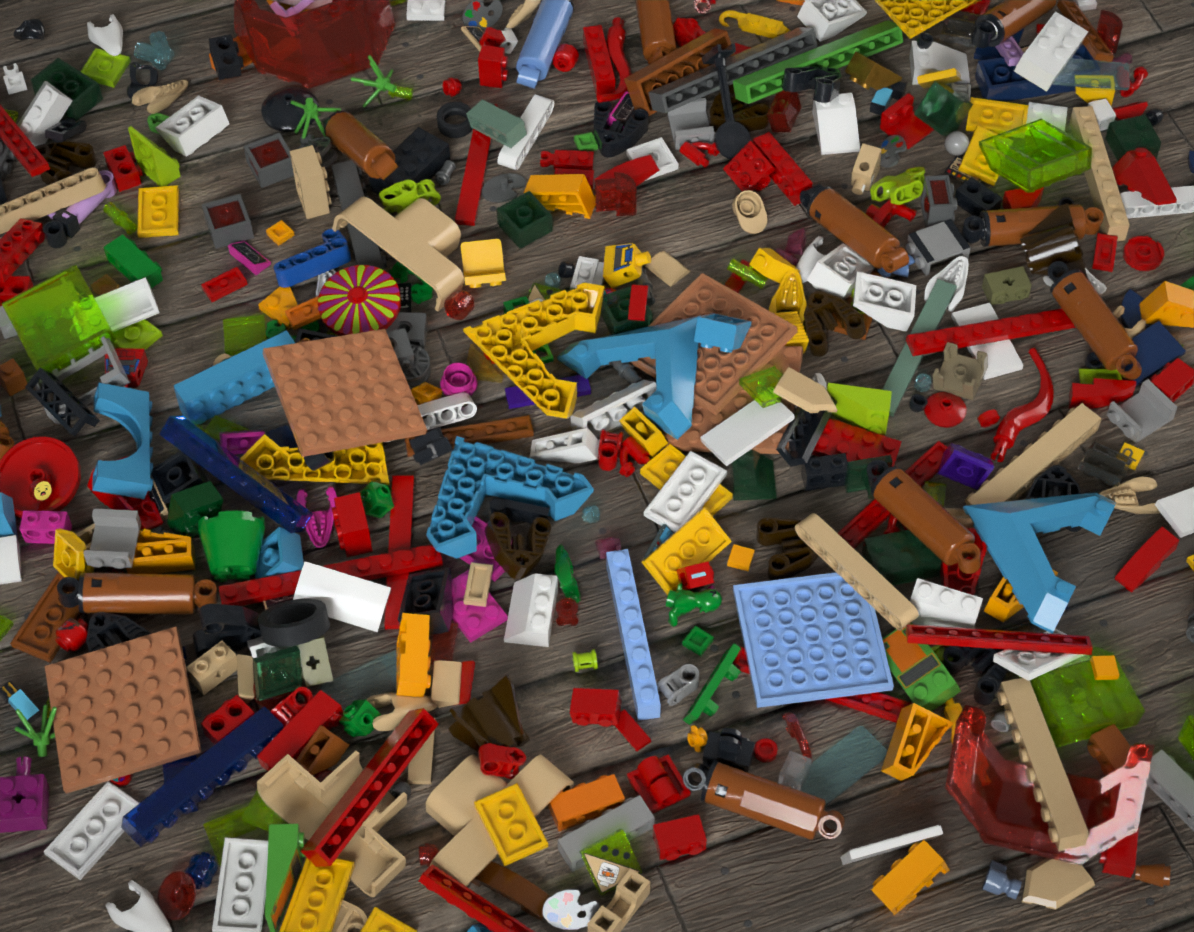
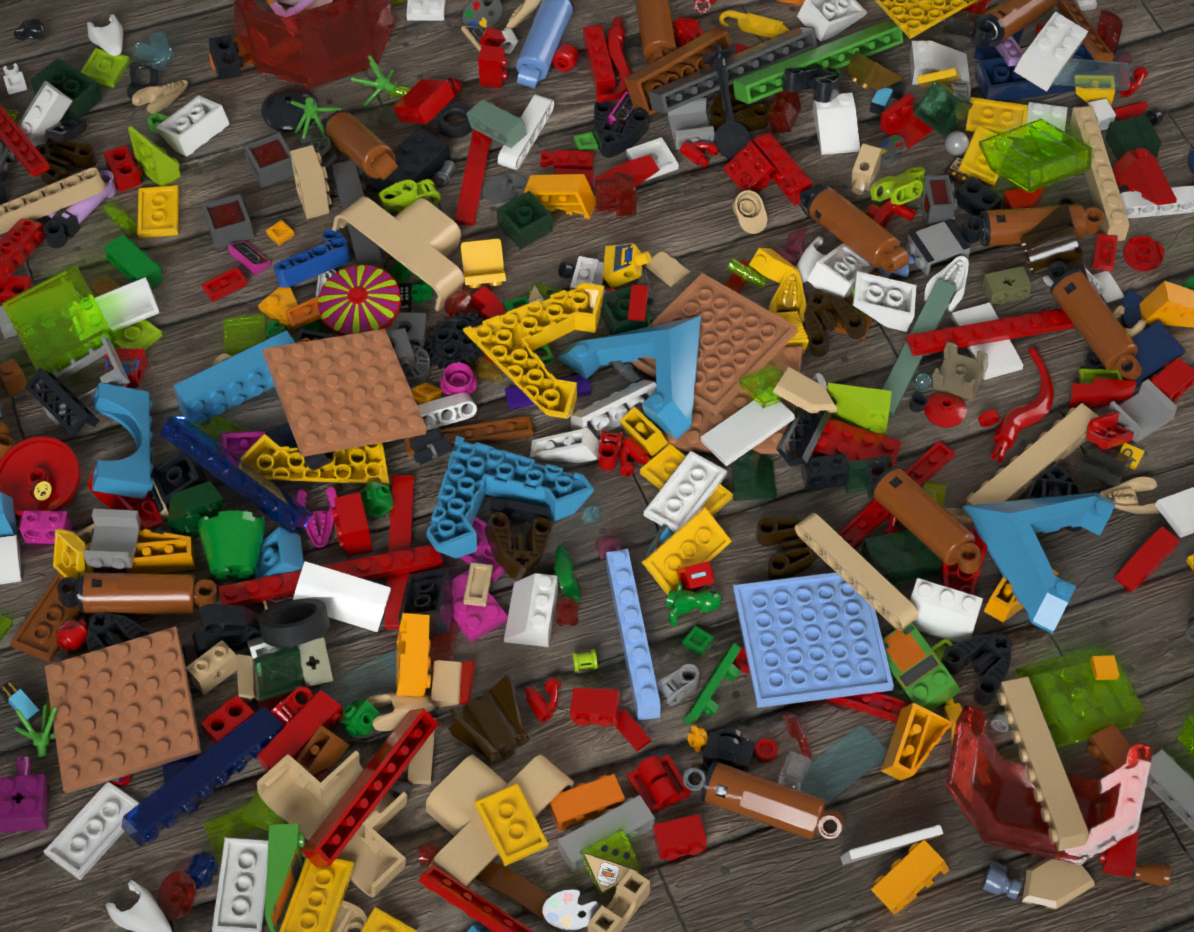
red piece [478,743,526,779] -> none
clear light blue hinge [545,272,561,290] -> none
dark azure slope [694,313,751,353] -> none
light orange tile [727,544,755,572] -> none
red tile [905,624,1093,655] -> none
black hinge [917,32,934,49] -> none
dark purple slope [938,443,994,490] -> none
white tile [993,628,1085,681] -> none
none -> red brick [393,79,455,124]
none -> black gear [425,311,485,369]
none -> red slope [473,286,507,320]
none -> red plant [524,678,561,723]
none -> red bracket [1086,412,1134,449]
none -> white sticker [1093,271,1124,303]

